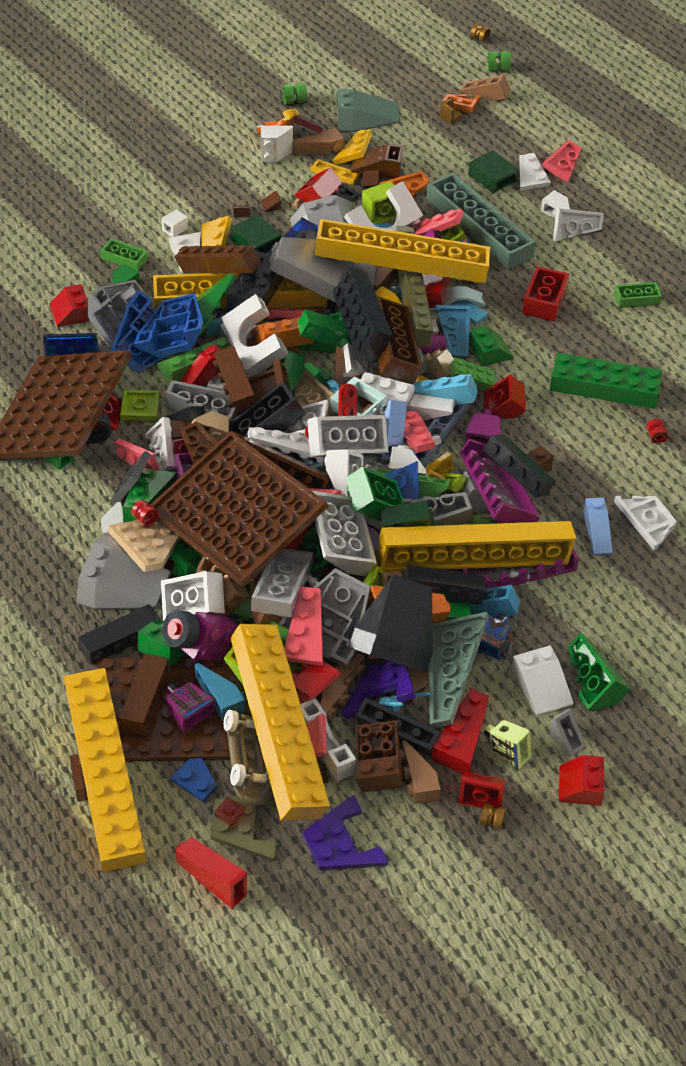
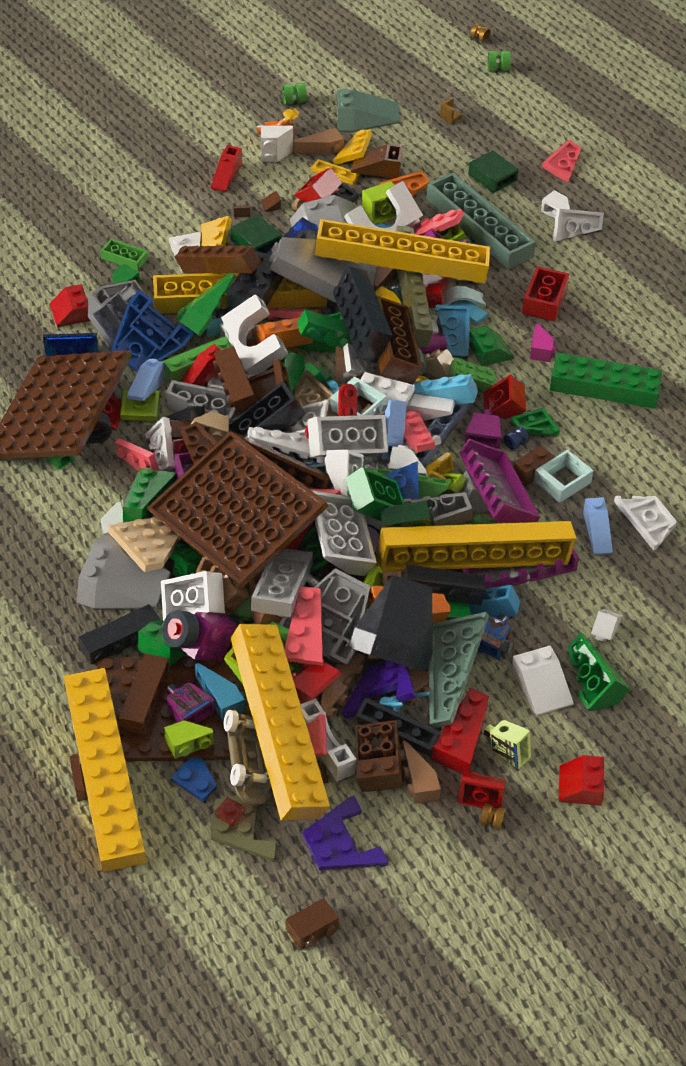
dark grey tile [109,451,151,507] -> none
red wheel [132,500,159,526] -> none
blue wedge [134,293,204,358] -> none
white brick [162,210,188,237] -> none
red slope [175,837,247,909] -> none
dark red tile [290,113,323,133] -> none
reddish brown slope [362,170,380,187] -> none
orange wing [443,94,481,113] -> none
medium nougat slope [460,74,511,101] -> none
black brick [483,434,556,498] -> none
white wing [519,153,551,191] -> none
light grey slope [550,709,586,756] -> none
bright green piece [614,282,662,308] -> none
red wheel [646,419,669,443] -> none
none -> light blue slope [127,359,164,401]
none -> lime slope [164,720,214,759]
none -> red slope [211,145,243,192]
none -> reddish brown brick [286,898,339,950]
none -> dark blue wheel [503,426,529,451]
none -> green wing [511,407,560,436]
none -> dark pink slope [530,324,557,362]
none -> light aqua window [534,450,593,503]
none -> white slope [591,609,623,642]

